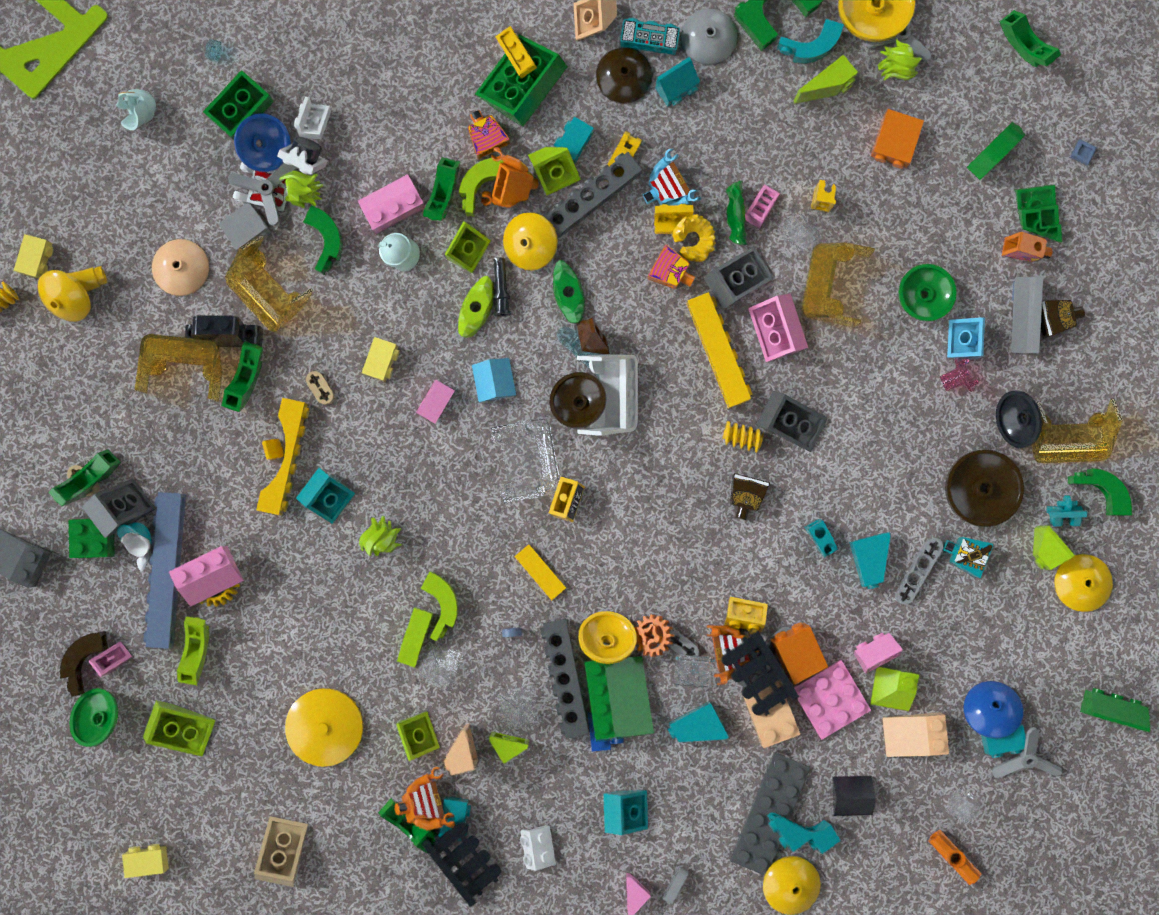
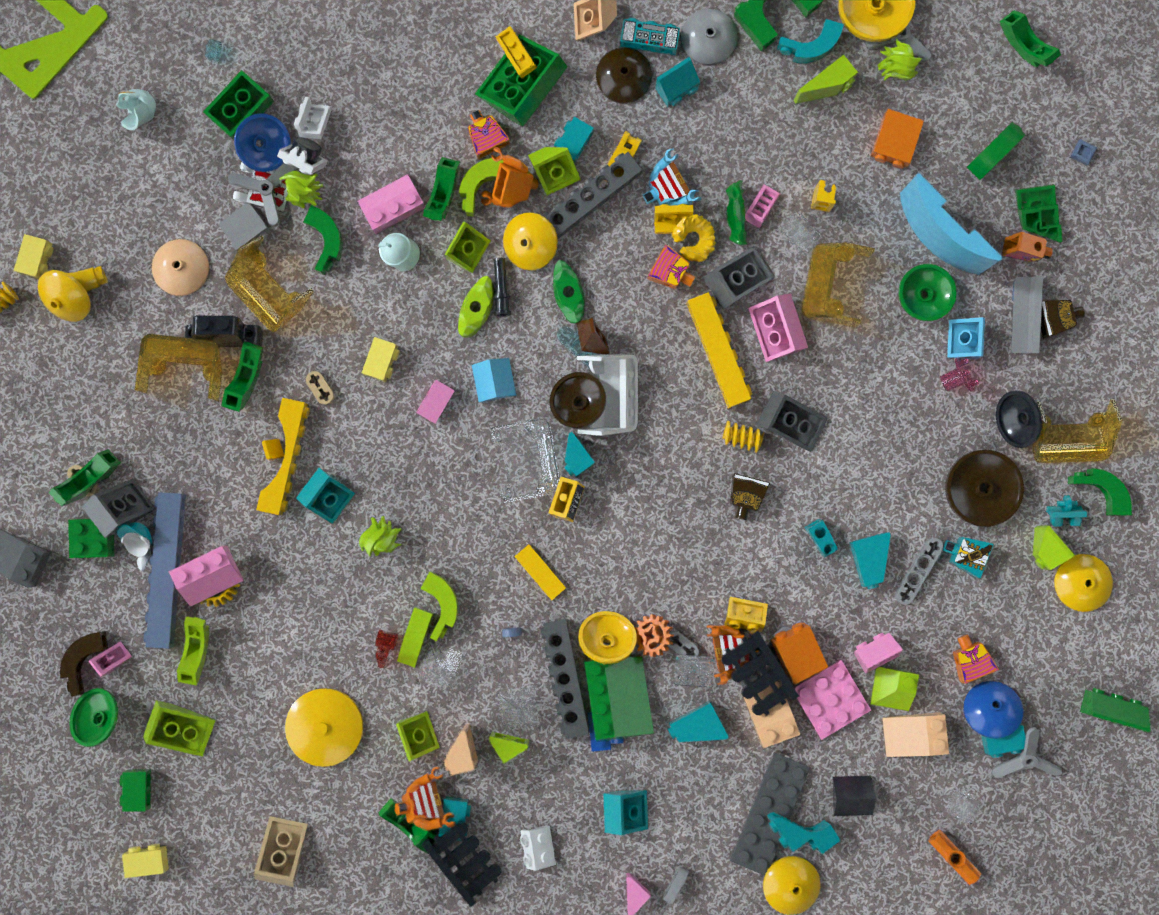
none -> green brick [119,769,151,812]
none -> clear red piece [375,629,398,668]
none -> teal slope [564,431,595,478]
none -> medium azure slope [900,173,1002,274]
none -> torso [953,634,999,684]

